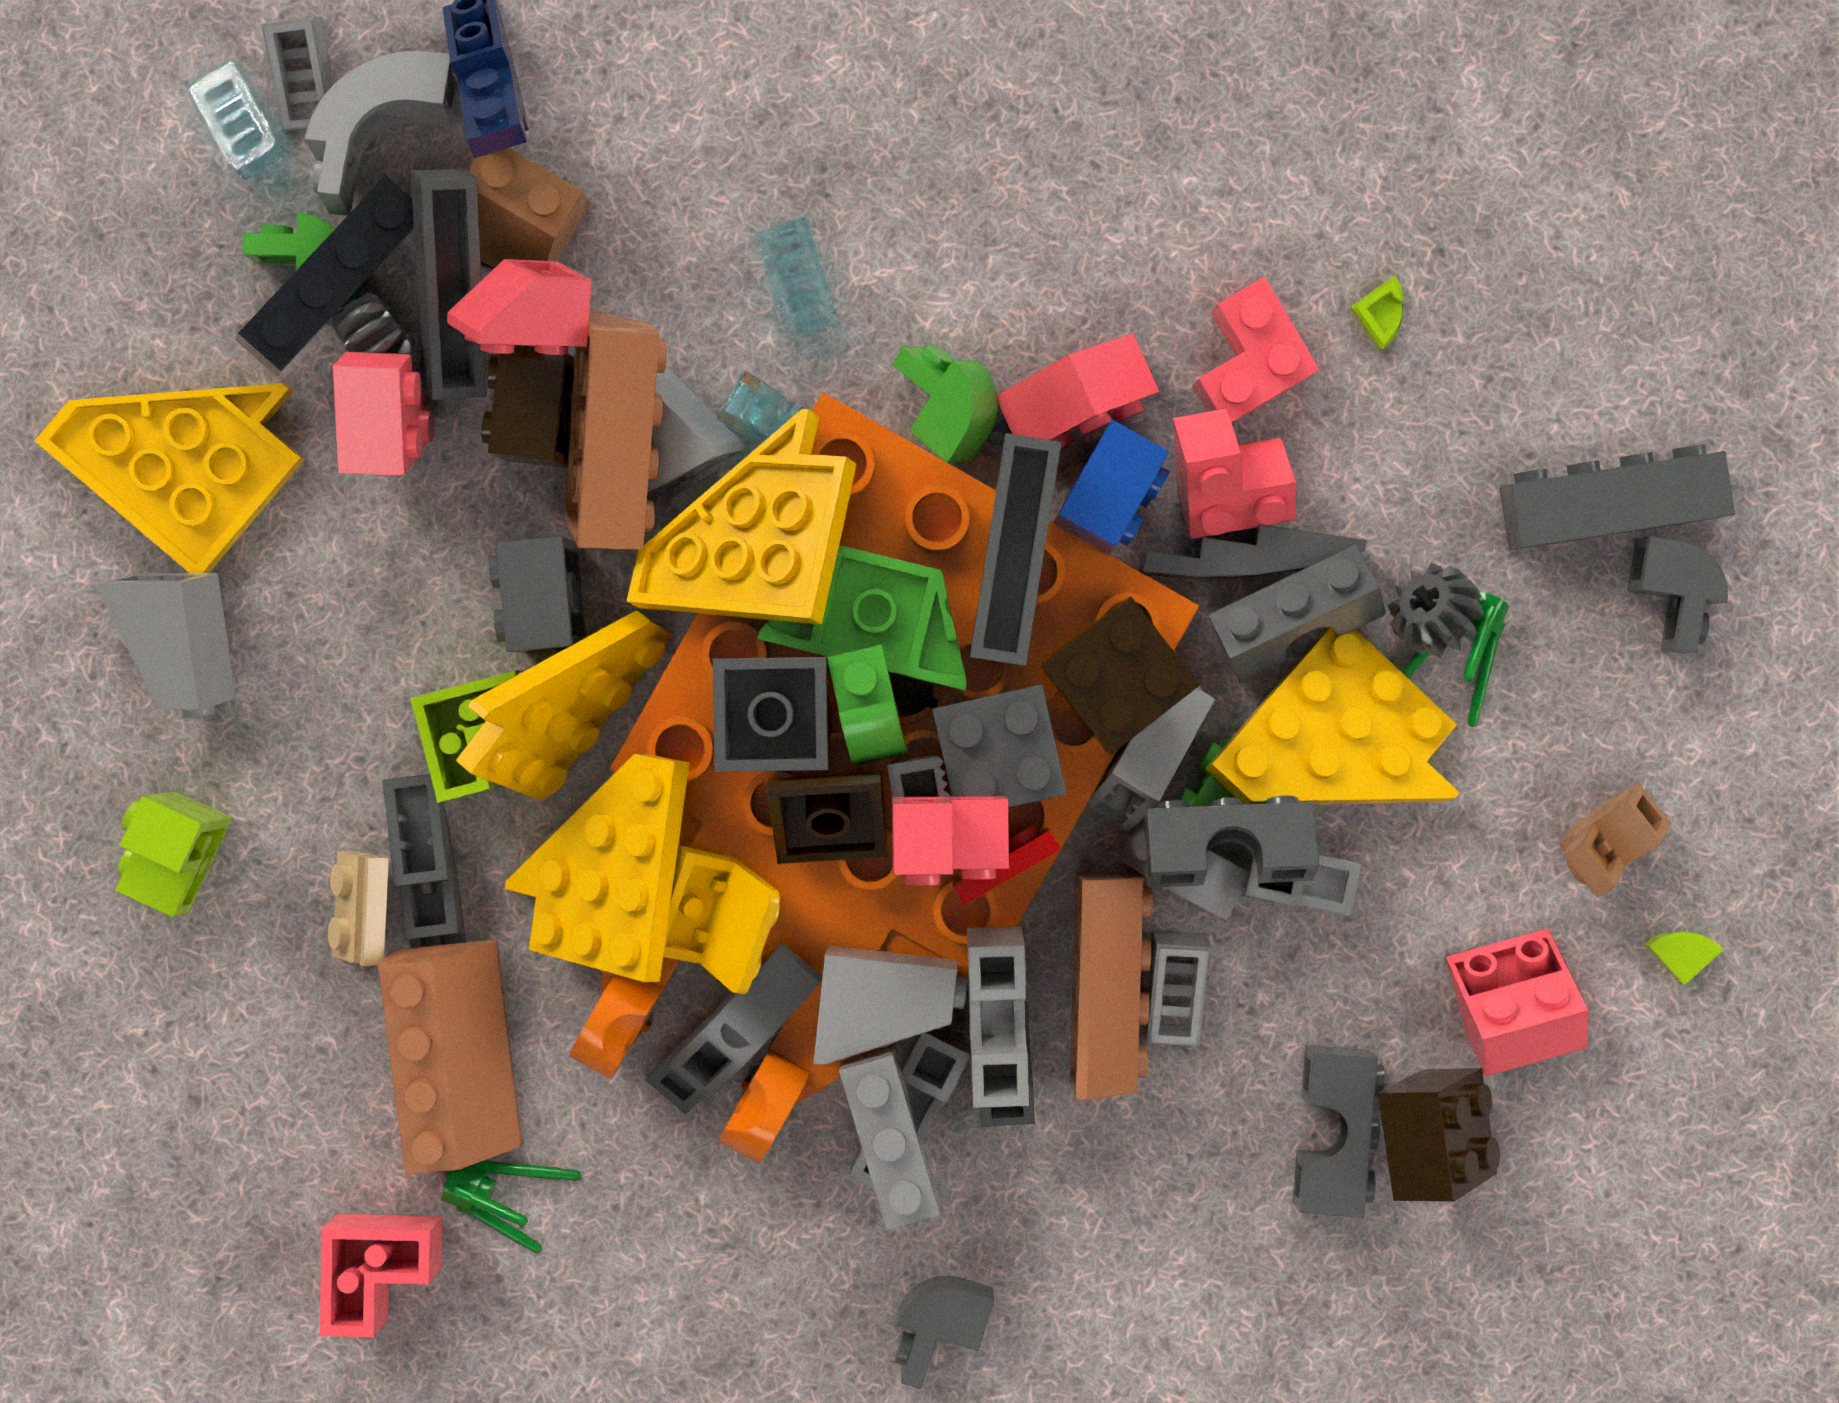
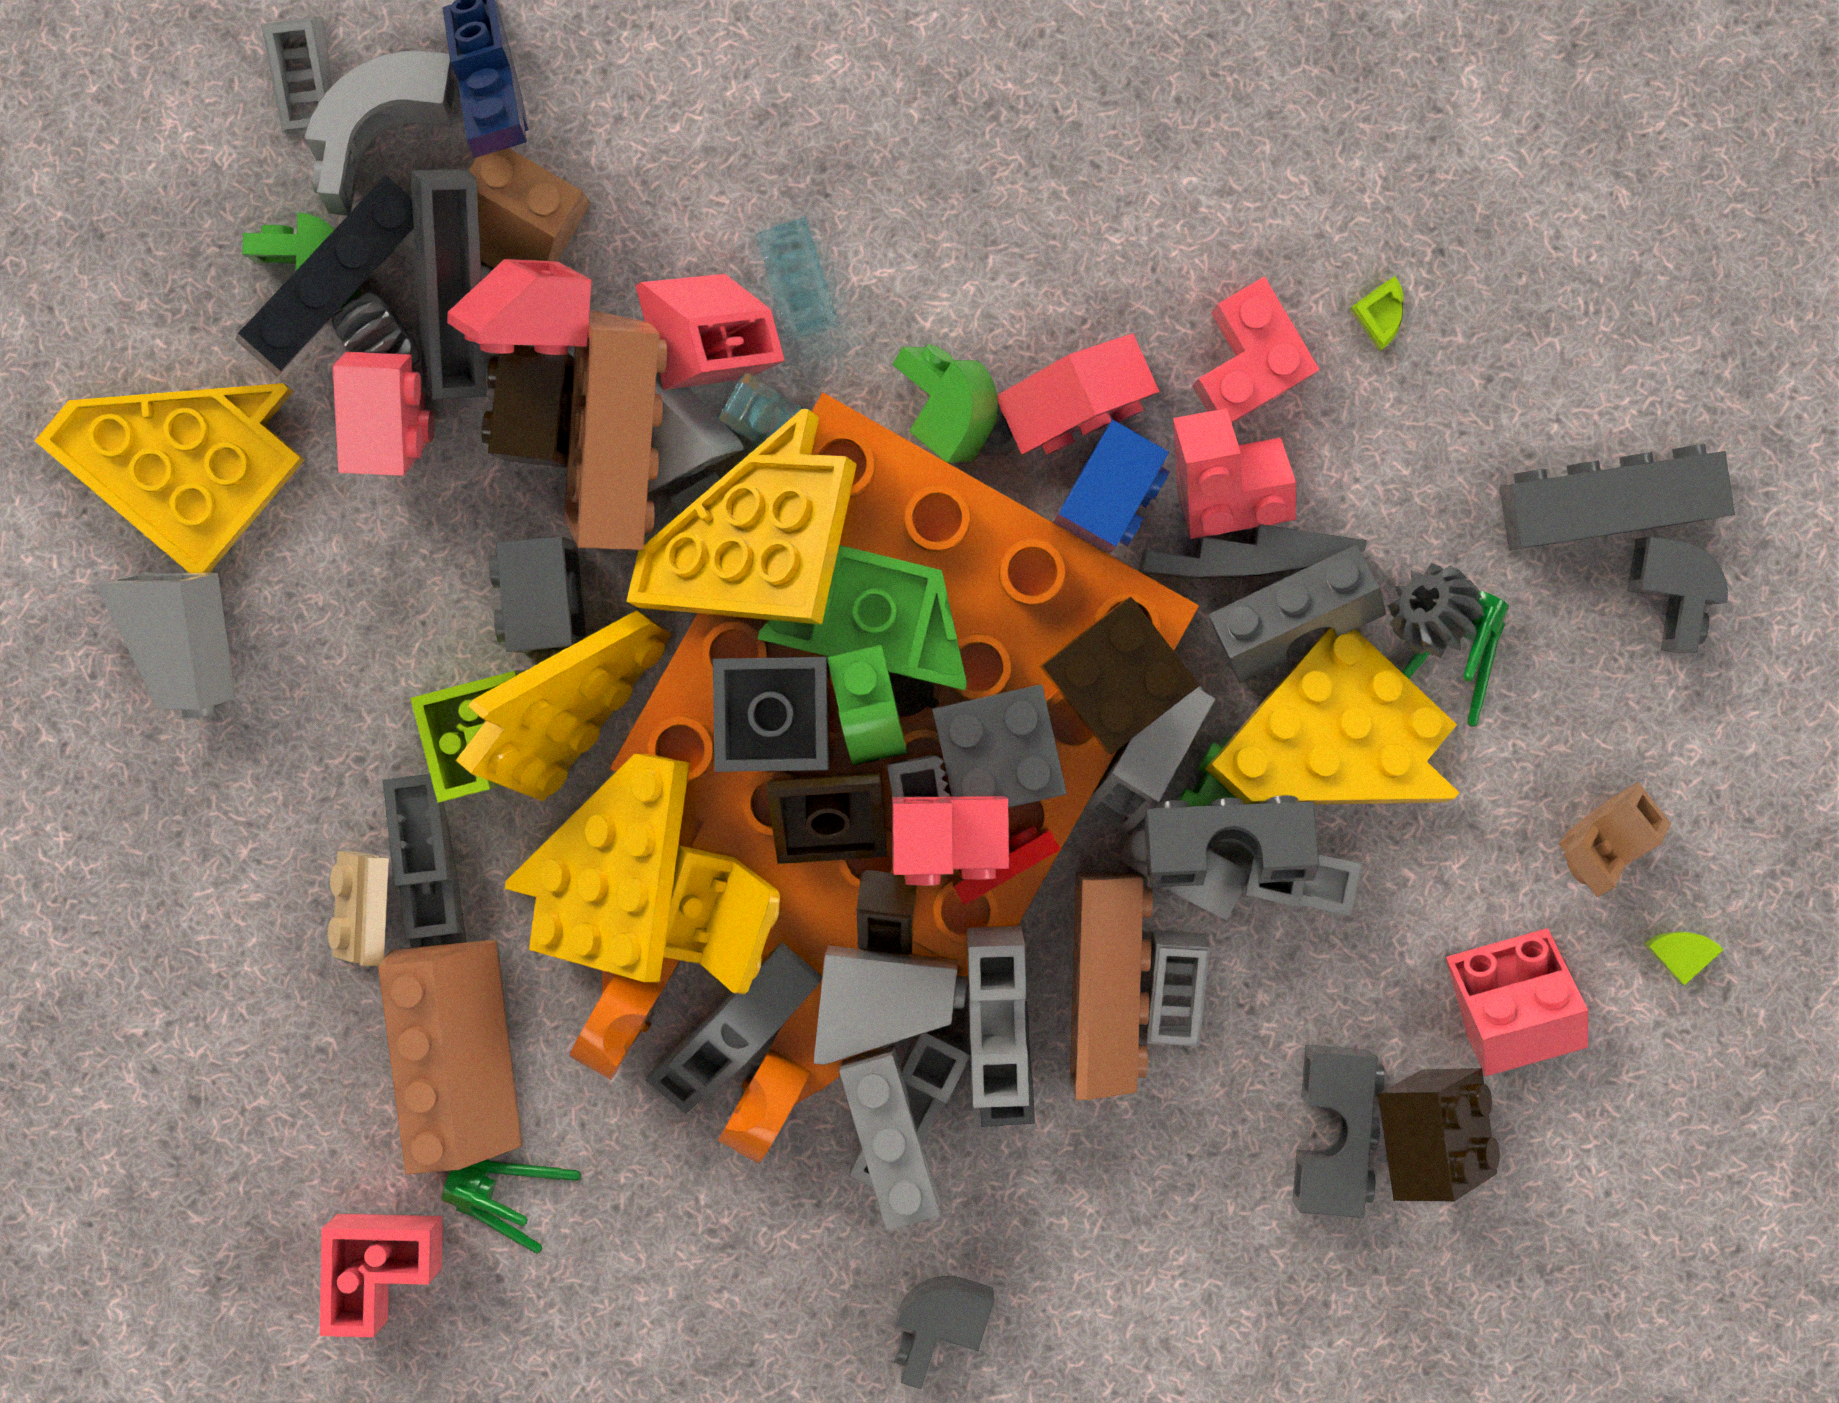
lime brick [115,791,233,918] -> none
clear light blue slope [187,60,290,180] -> none
dark grey brick [969,433,1062,666] -> none
none -> coral slope [635,274,785,390]
none -> dark brown slope [856,870,917,955]

